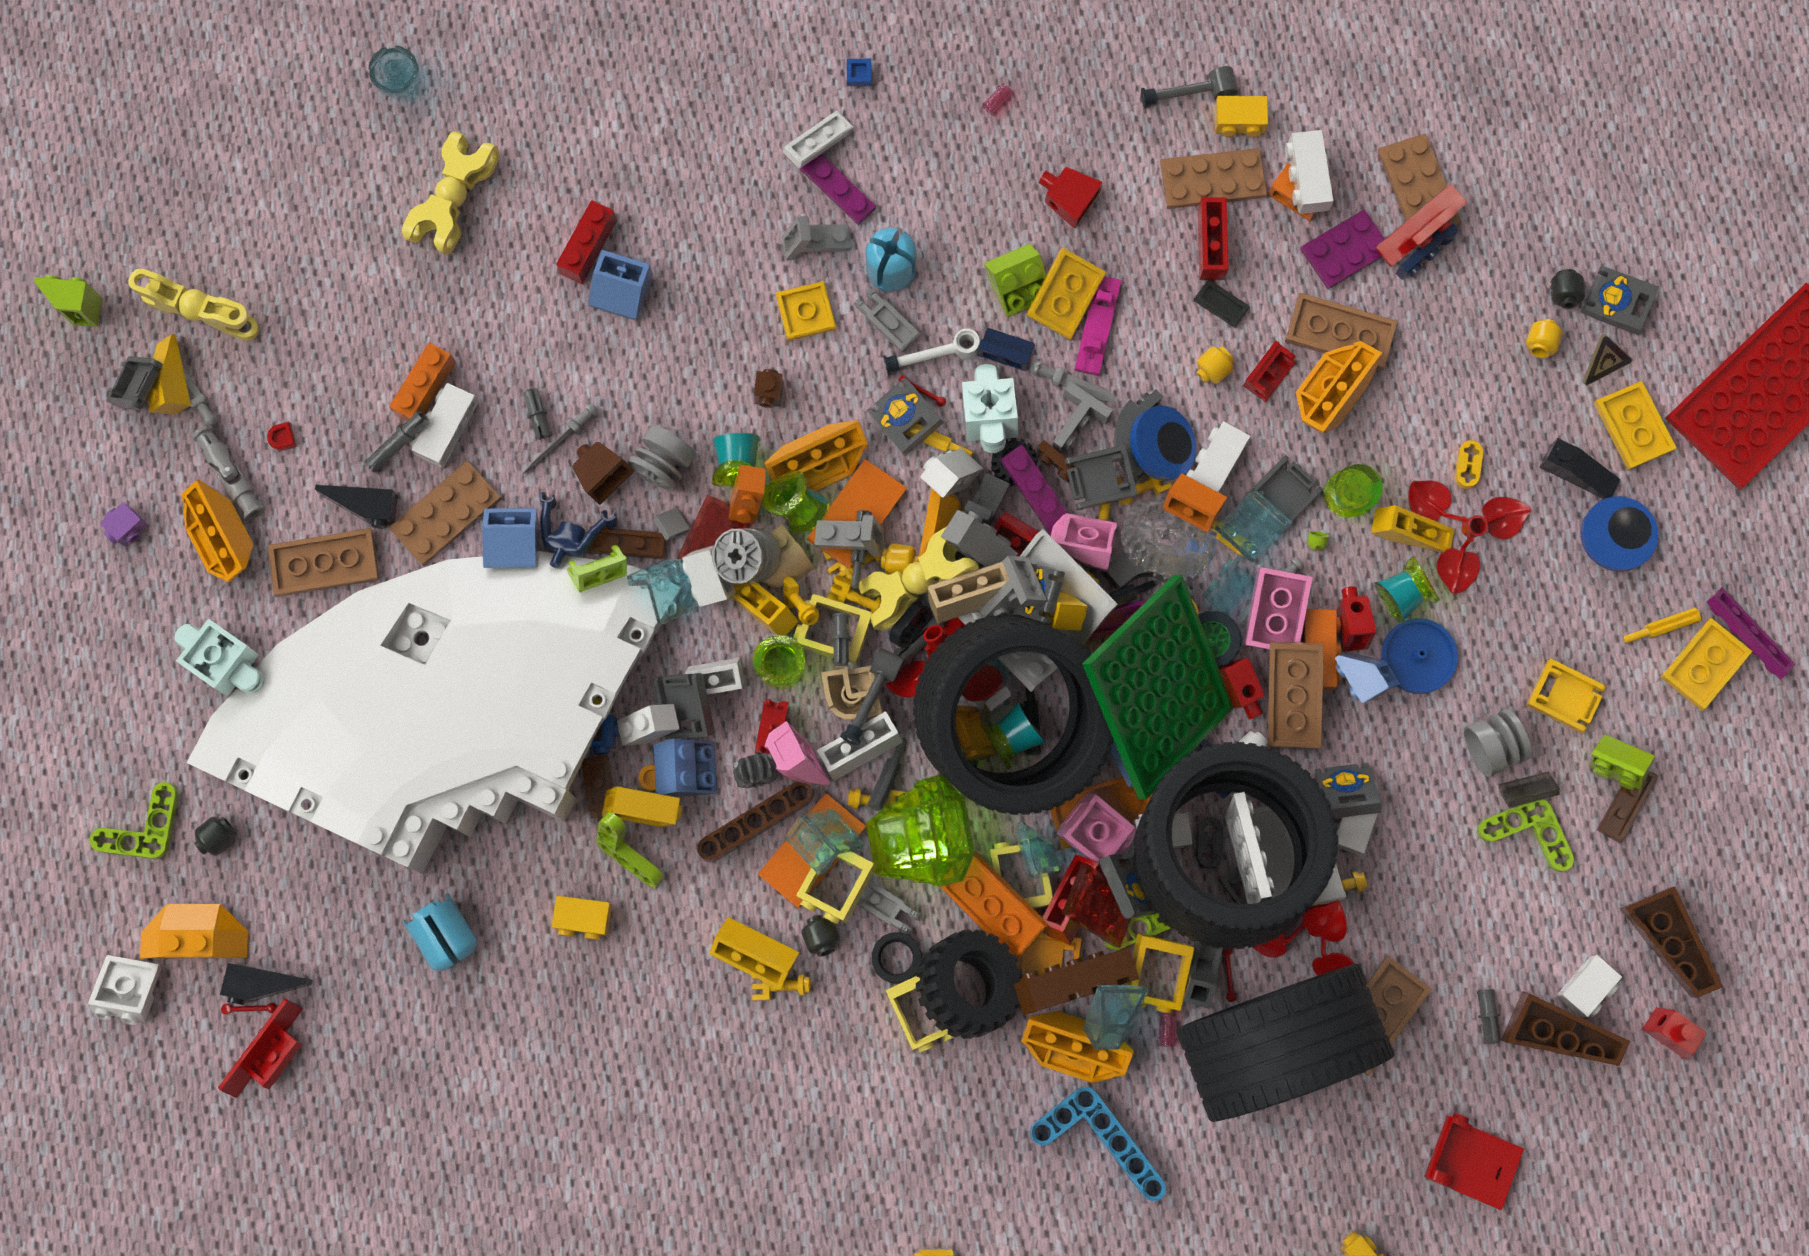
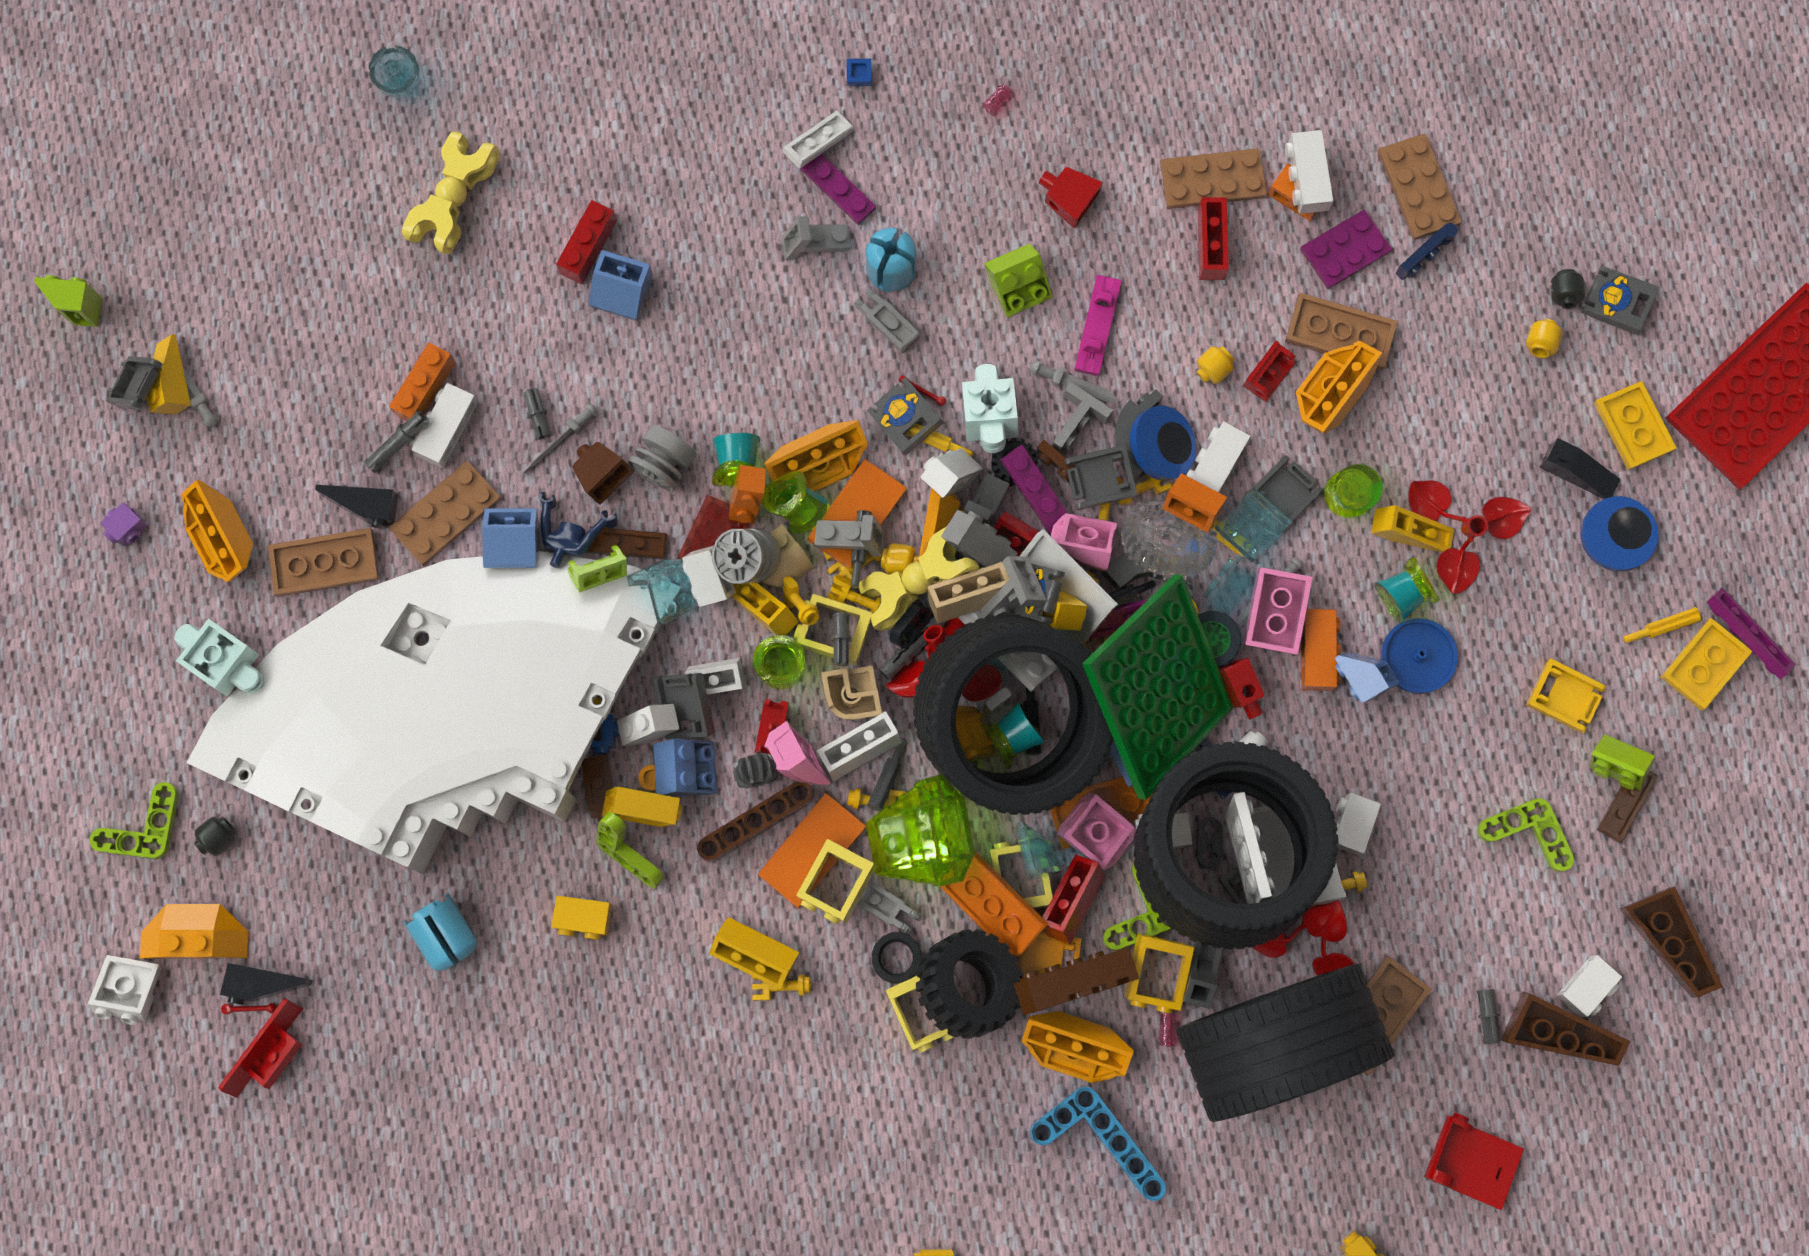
light yellow piece [129,269,259,341] -> none
light grey piece [192,425,266,521] -> none
red tile [267,421,297,451] -> none
light grey tile [653,507,690,541] -> none
reddish brown brick [754,369,784,408] -> none
yellow tile [775,281,837,341] -> none
clear light blue bracket [784,809,864,875] -> none
pearl dark grey head [801,915,840,957] -> none
dark grey piece [840,648,905,746] -> none
white piece [883,329,979,375] -> none
dark blue panel [978,328,1035,372] -> none
yellow tile [1026,248,1106,340] -> none
clear red plate [1061,864,1132,948] -> none
clear light blue slope [1083,985,1149,1049] -> none
dark grey container [1099,853,1157,919] -> none
dark grey piece [1141,66,1238,108] -> none
pearl dark grey tile [1193,279,1250,328] -> none
yellow brick [1214,96,1268,137] -> none
red hinge [1222,947,1237,1002] -> none
medium nougat plate [1268,641,1324,748] -> none
lime hinge [1307,531,1329,551] -> none
dark grey container [1315,763,1381,818] -> none
red torso [1336,586,1376,652] -> none
bracket [1375,184,1467,267] -> none
yellow beam [1454,440,1483,489] -> none
light grey wheel [1463,708,1532,777] -> none
clear smoke tile [1498,771,1560,808] -> none
piece [1583,334,1633,386] -> none
red torso [1642,1007,1707,1060] -> none

